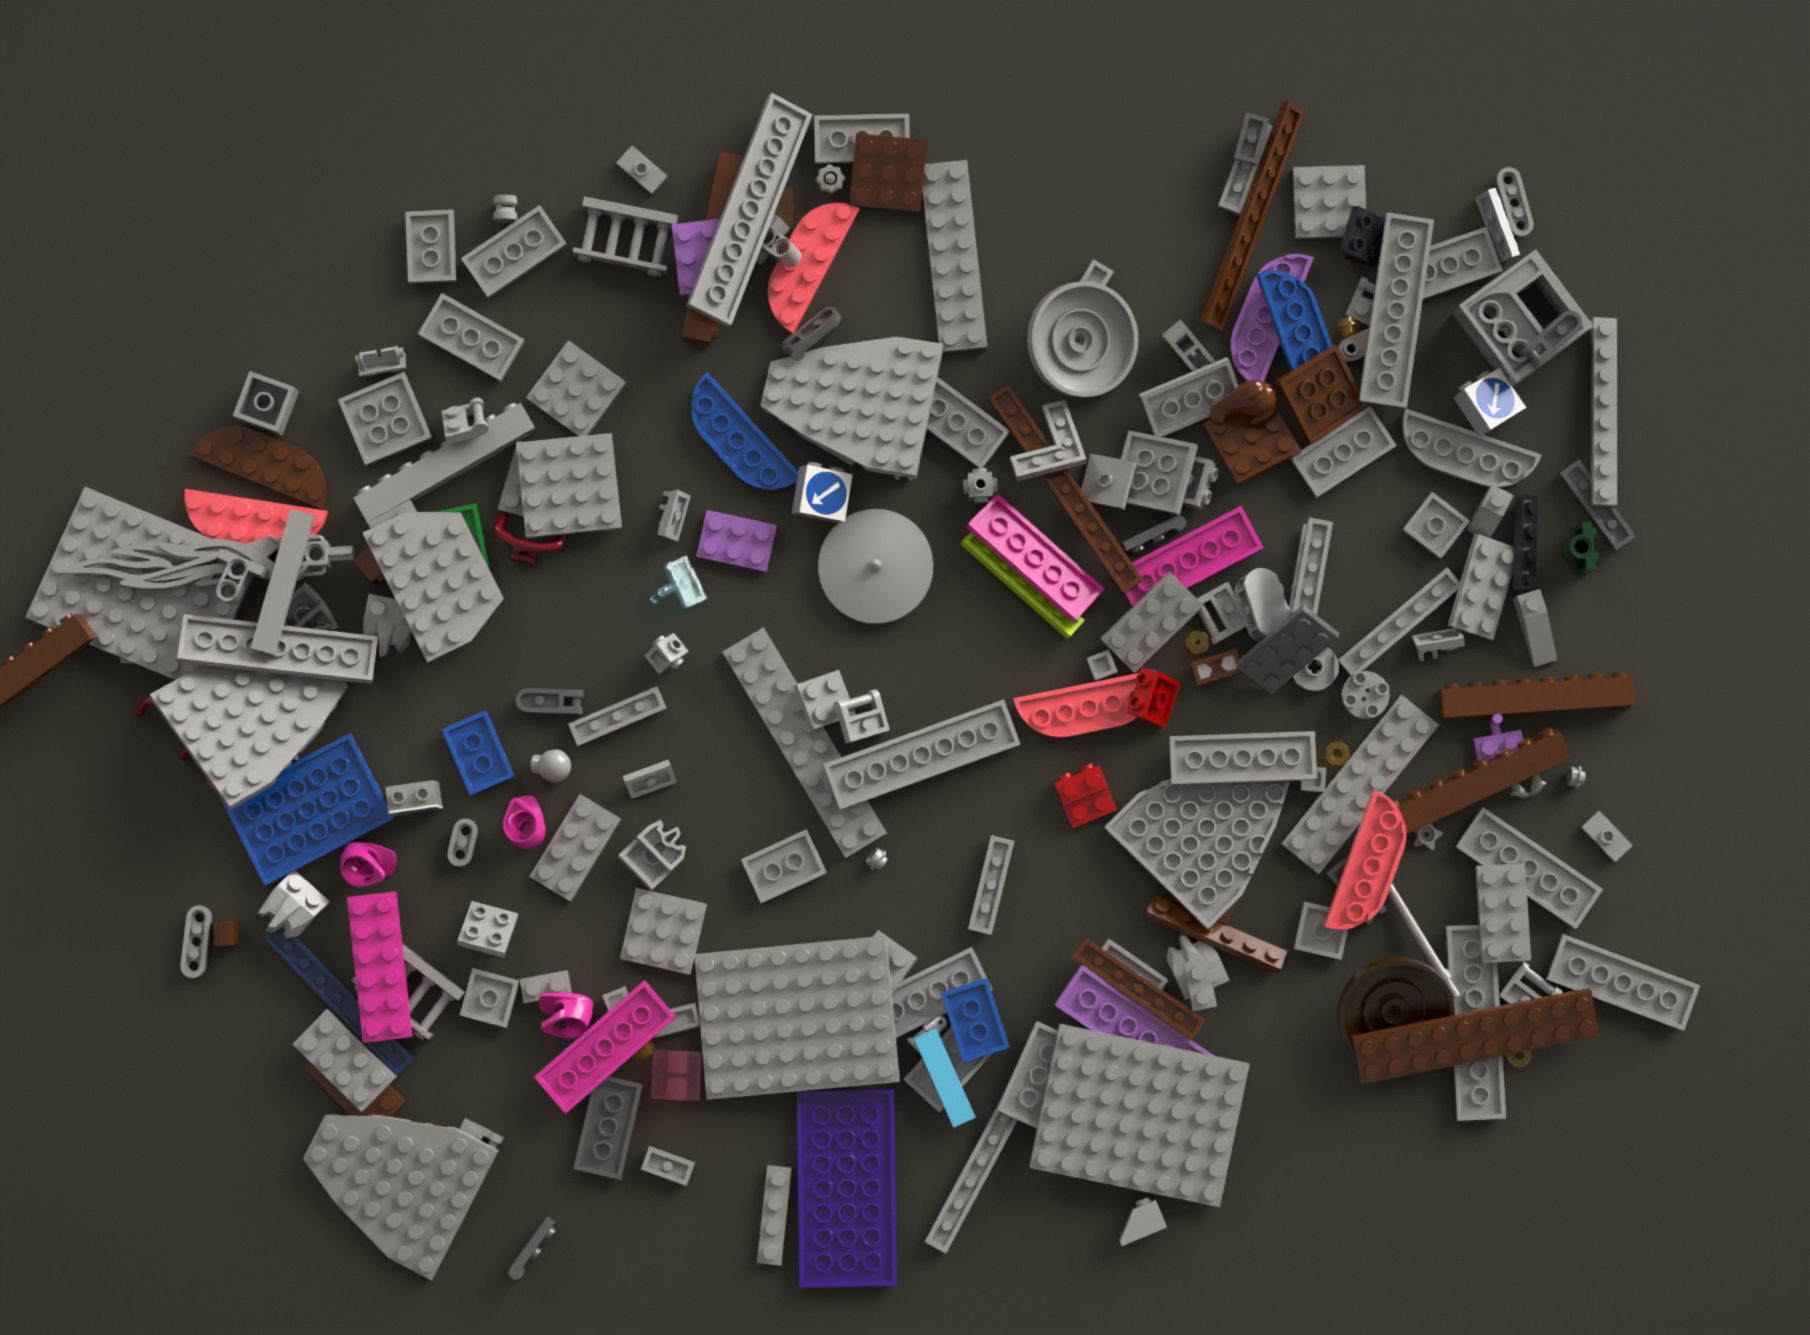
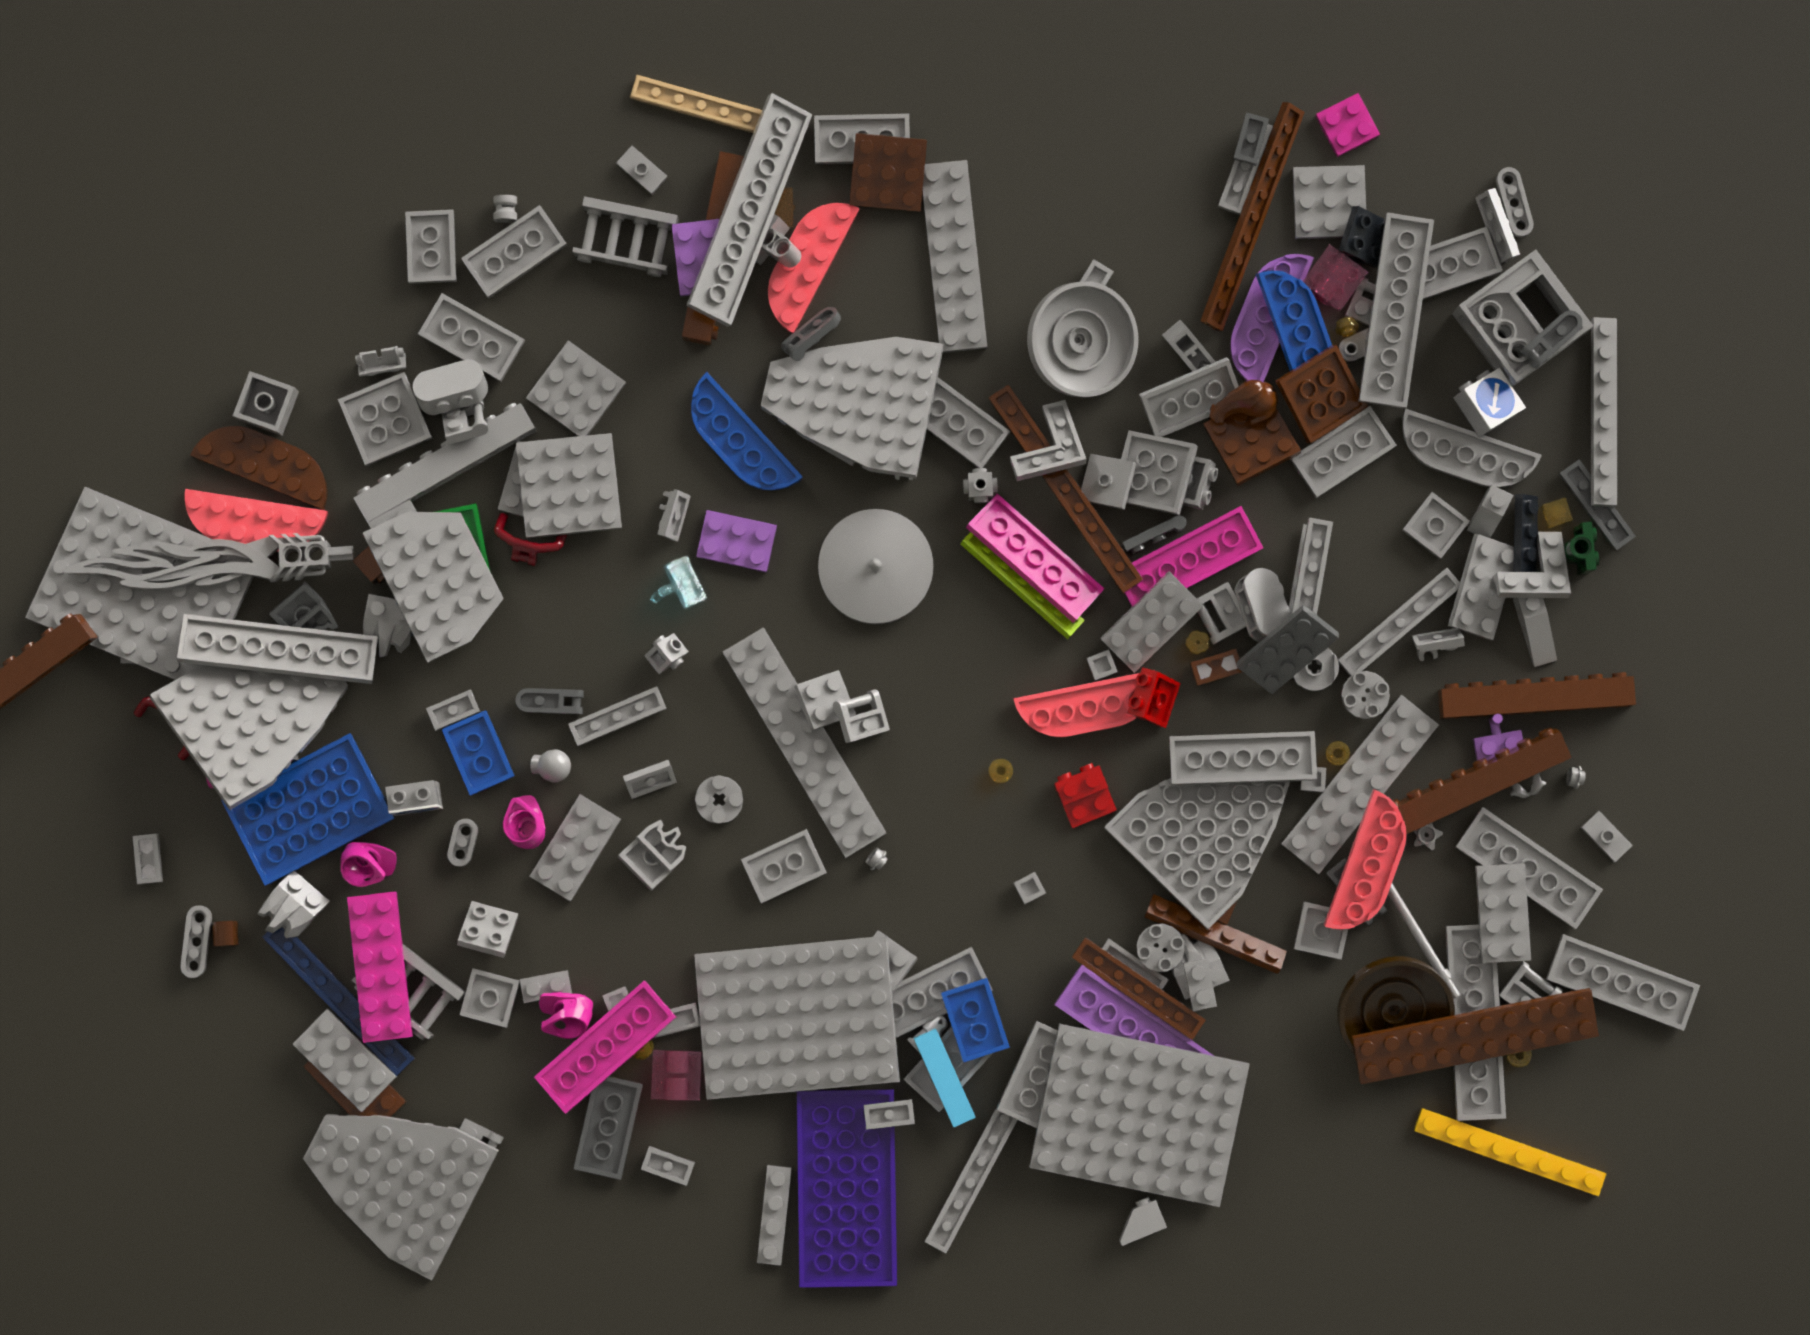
light grey tile [216,548,268,605] -> none
light grey tile [251,509,315,655] -> none
dark grey plate [509,1217,556,1280] -> none
light grey plate [620,888,707,975] -> none
piece [792,462,853,523] -> none
light grey piece [815,164,846,194] -> none
light grey plate [823,700,1021,810] -> none
light grey plate [968,835,1015,935] -> none
none -> light grey piece [133,834,163,884]
none -> light grey brick [413,359,488,415]
none -> light grey plate [426,689,480,731]
none -> tan tile [630,75,762,133]
none -> light grey plate [695,775,743,824]
none -> light grey plate [864,1099,915,1130]
none -> clear yellow plate [989,759,1013,783]
none -> light grey plate [1013,872,1046,904]
none -> light grey plate [1136,924,1185,972]
none -> clear pink plate [1303,244,1368,312]
none -> dark pink plate [1315,93,1380,157]
none -> yellow plate [1414,1108,1606,1196]
none -> light grey plate [1495,532,1571,598]
none -> clear yellow plate [1541,498,1573,528]

